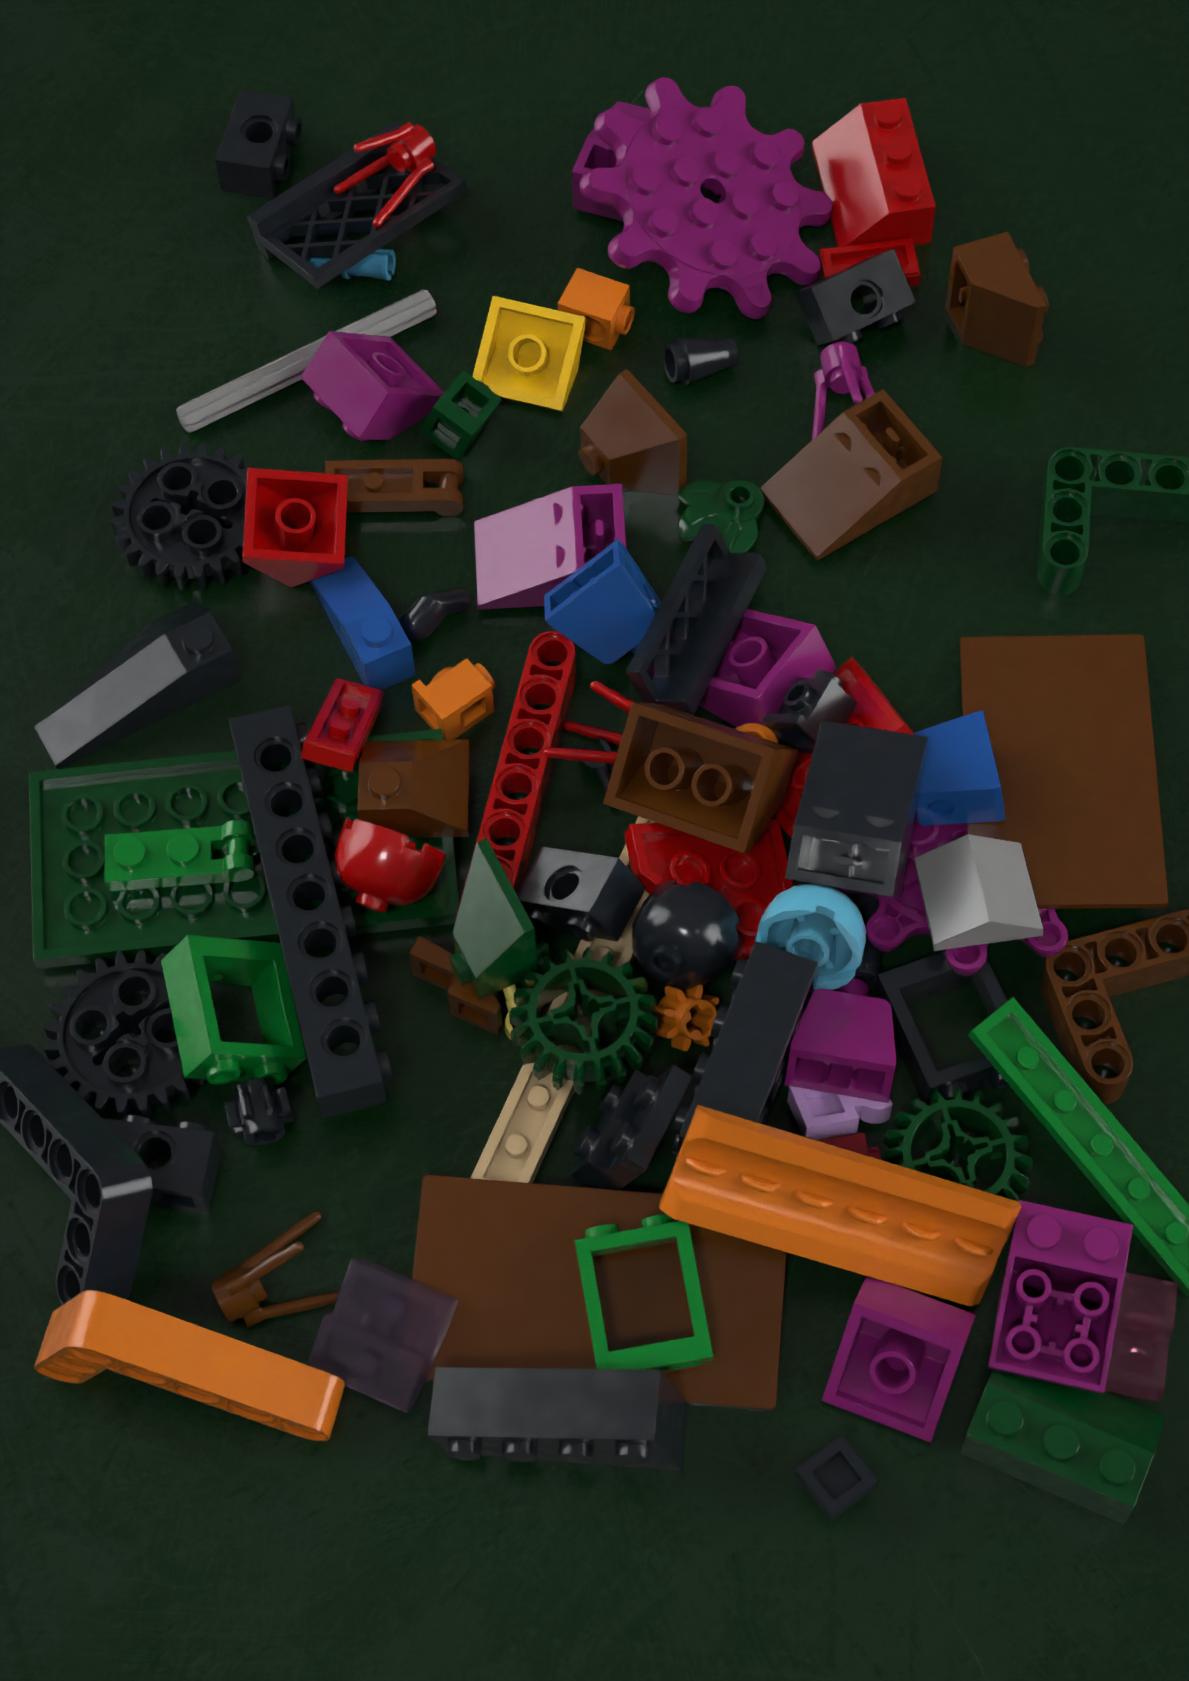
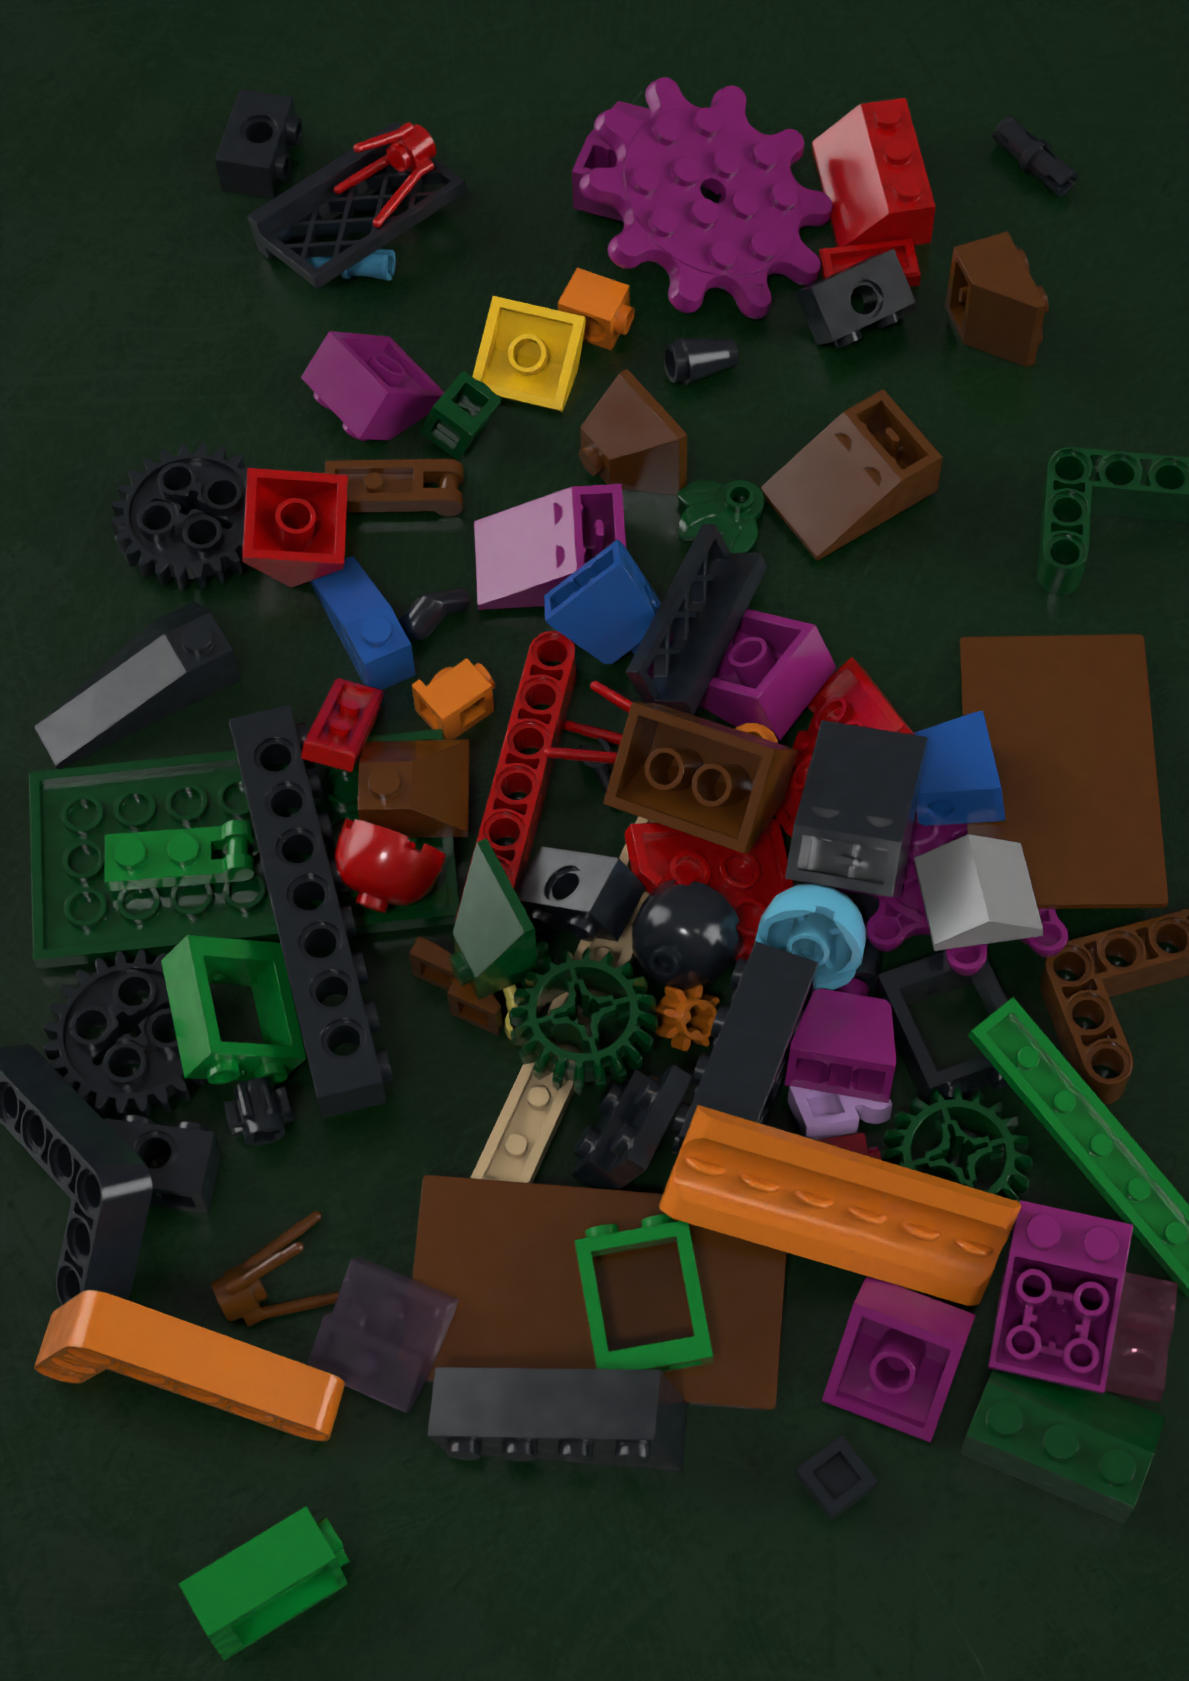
light grey axle [176,290,437,433] -> none
black brick [762,670,857,753] -> none
magenta plant [812,342,875,440] -> none
none -> green window [179,1506,350,1661]
none -> black pin [992,115,1079,197]

